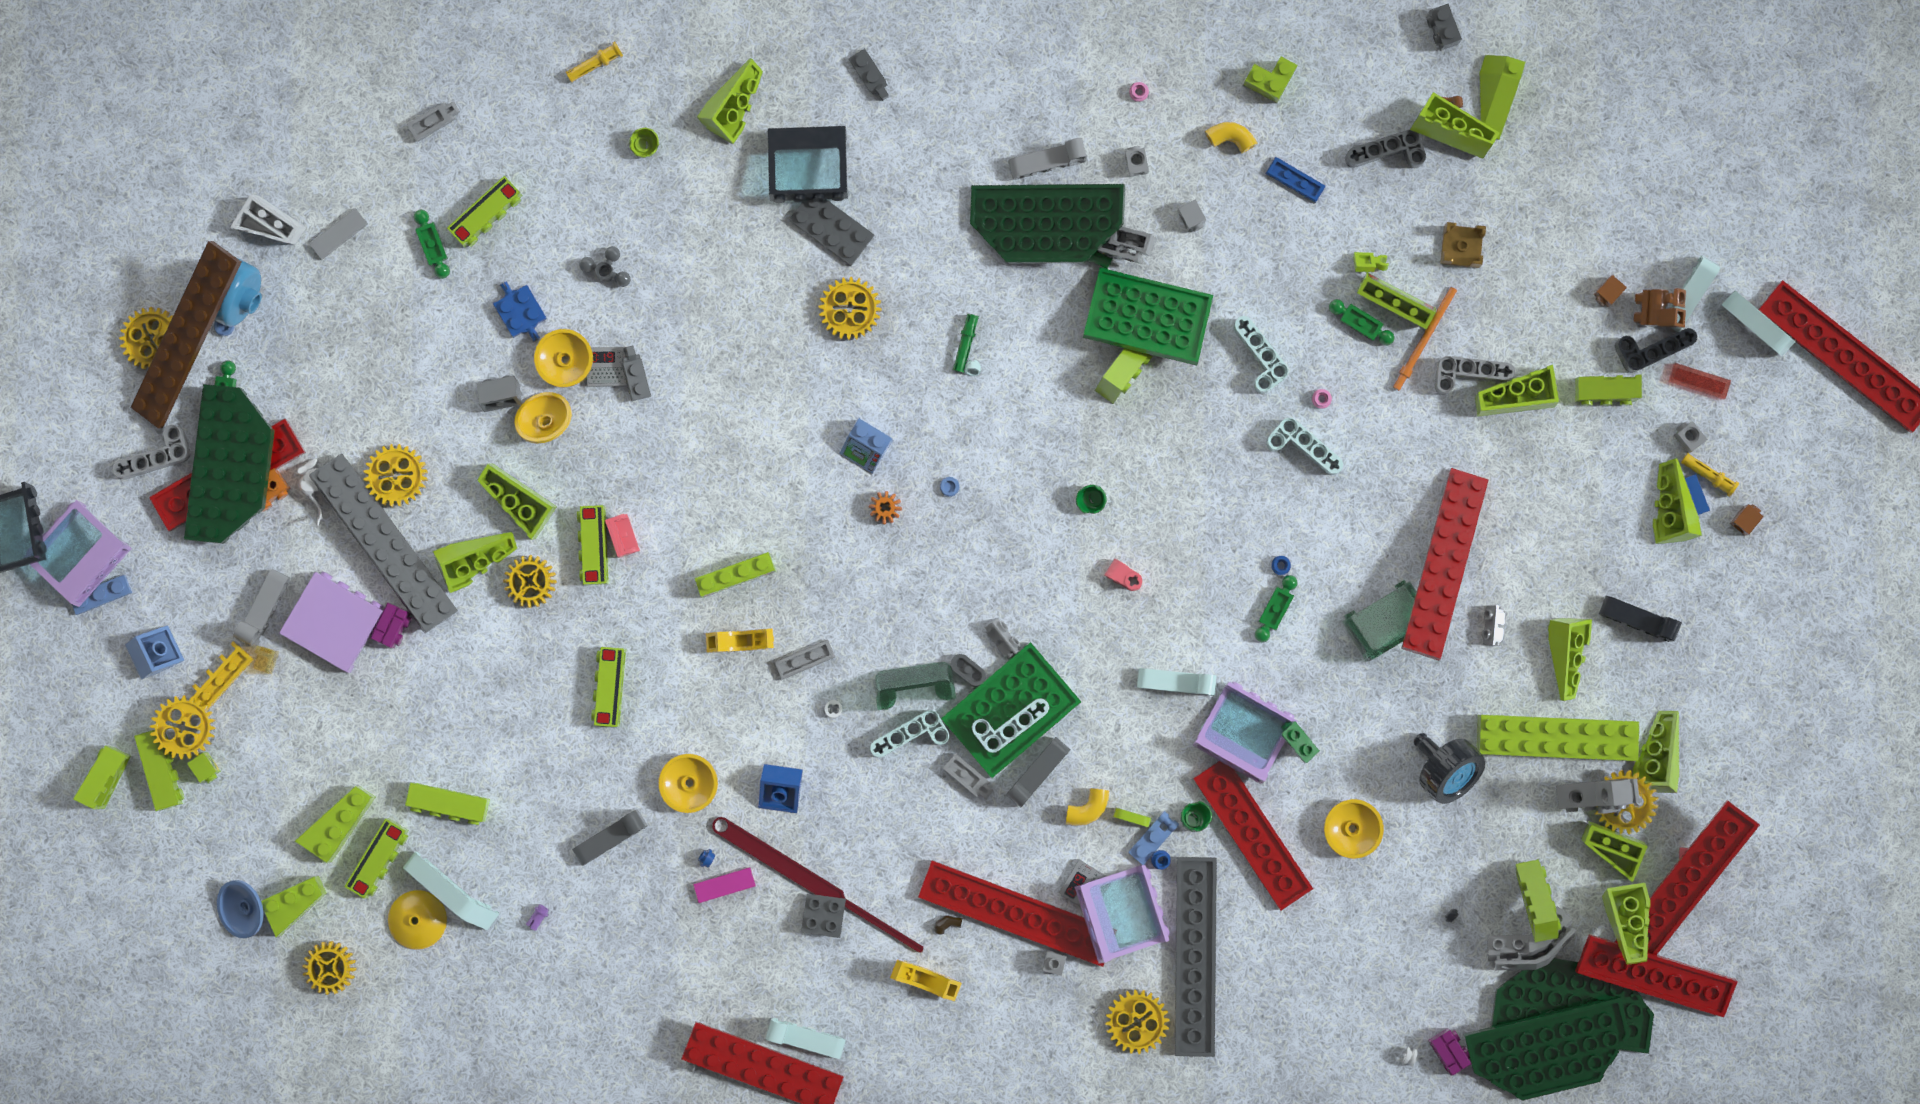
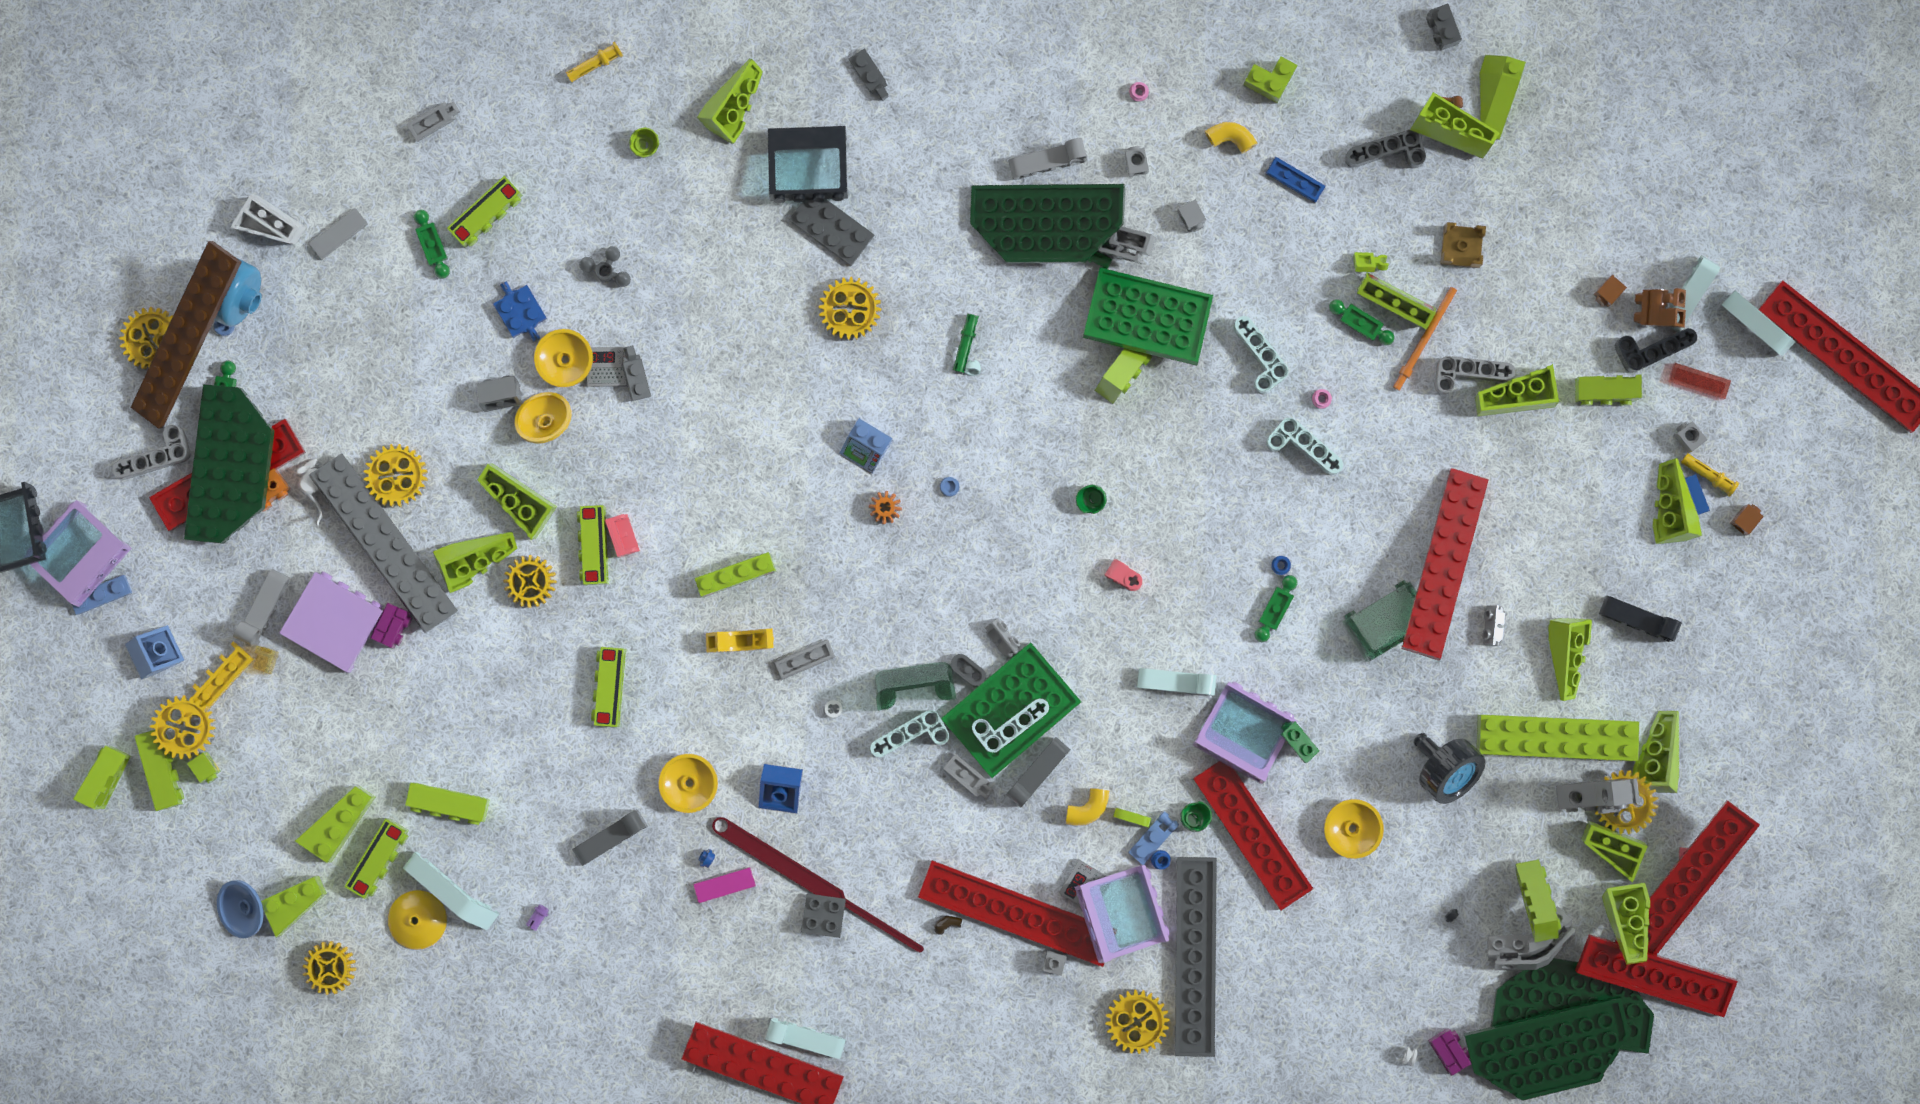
yellow arch [890,959,962,1001] -> none

